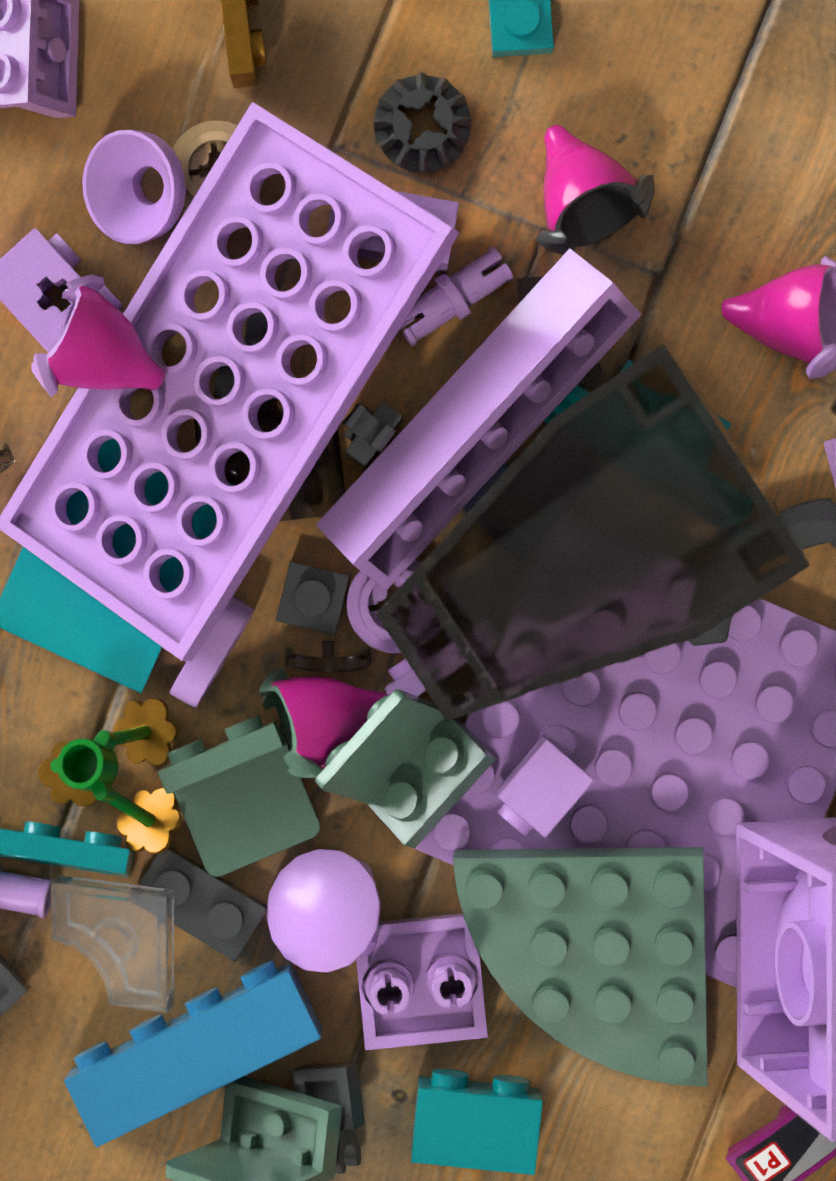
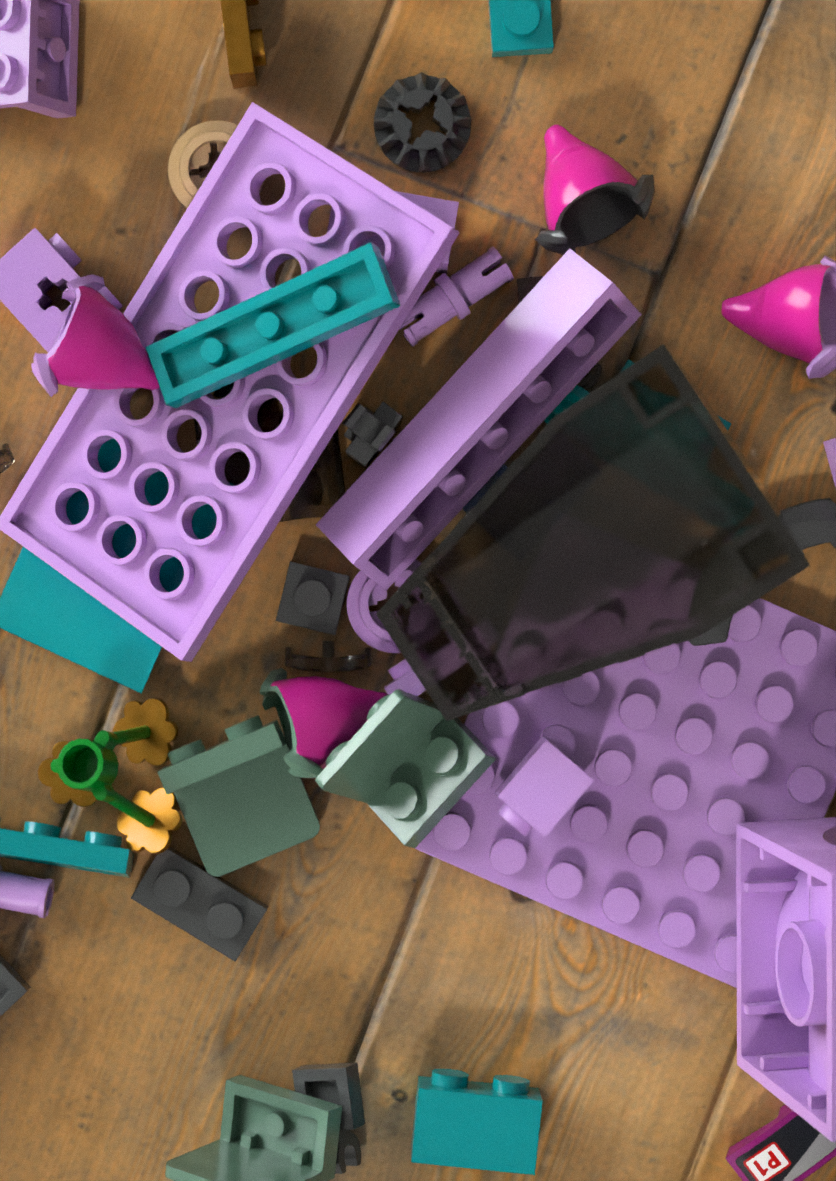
clear tile [50,875,174,1013] -> none
dark azure brick [64,961,323,1148] -> none
lavender piece [82,130,186,244] -> none
lavender beam [169,596,255,709] -> none
lavender dish [266,849,381,973] -> none
lavender plate [356,913,488,1050] -> none
sand green plate [453,847,708,1087] -> none
none -> teal plate [146,242,401,408]

